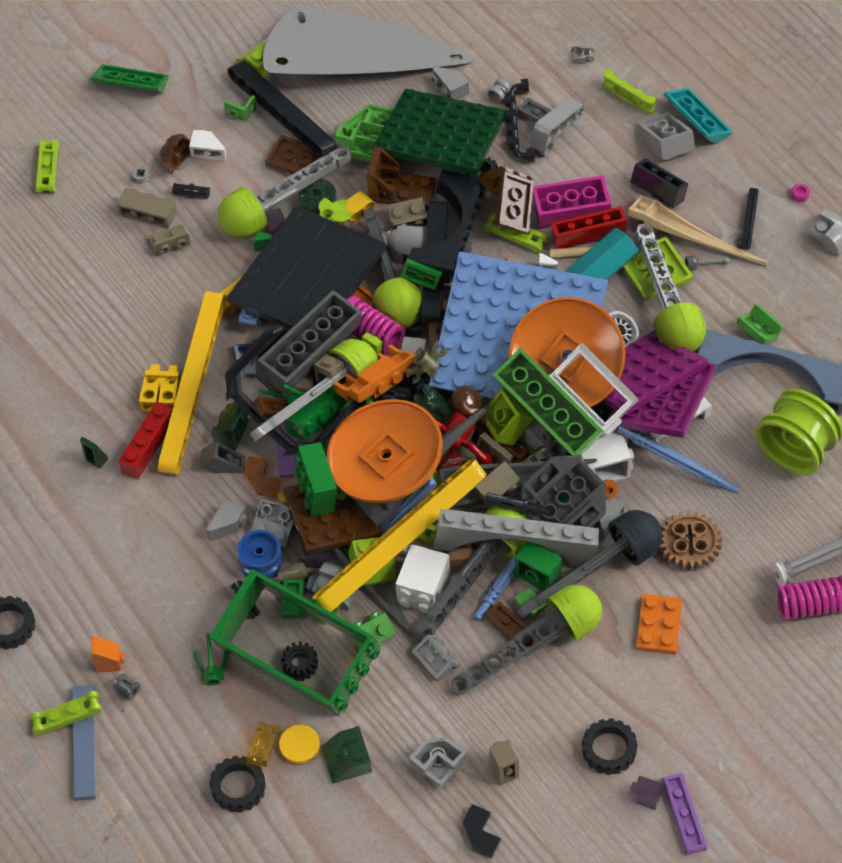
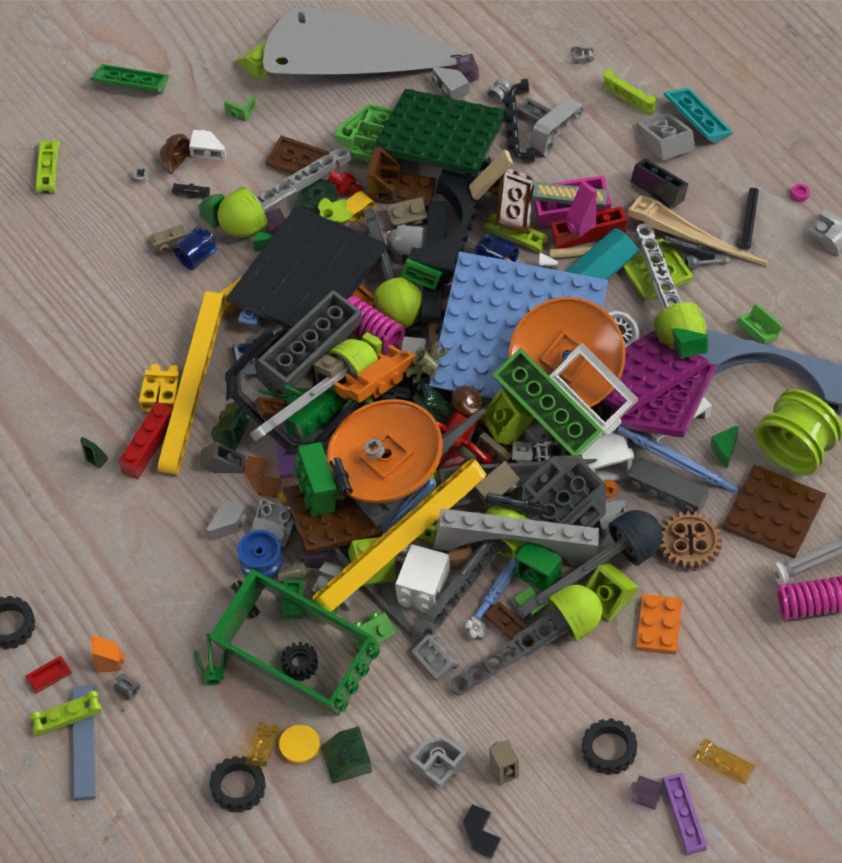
dark tan brick [117,188,177,229] -> none
black beam [227,60,337,158] -> none
sand blue piece [304,572,319,592] -> none
none -> red tile [26,656,71,694]
none -> clear blue gear [173,227,218,271]
none -> green slope [198,194,225,228]
none -> red axle [327,170,364,196]
none -> black pin [329,458,353,496]
none -> light grey bush [365,439,384,459]
none -> clear purple brick [456,53,479,83]
none -> light grey plant [464,616,486,640]
none -> tan tile [469,149,513,200]
none -> clear blue gear [475,233,519,262]
none -> light grey plate [512,441,532,463]
none -> tile [533,182,608,208]
none -> light grey piece [533,441,558,461]
none -> dark pink slope [567,181,597,237]
none -> lime slope [586,563,639,621]
none -> dark grey brick [627,458,709,515]
none -> black axle [661,235,716,260]
none -> green slope [672,328,709,359]
none -> clear yellow plate [694,739,755,785]
none -> green slope [711,426,739,468]
none -> reddish brown plate [722,465,826,559]

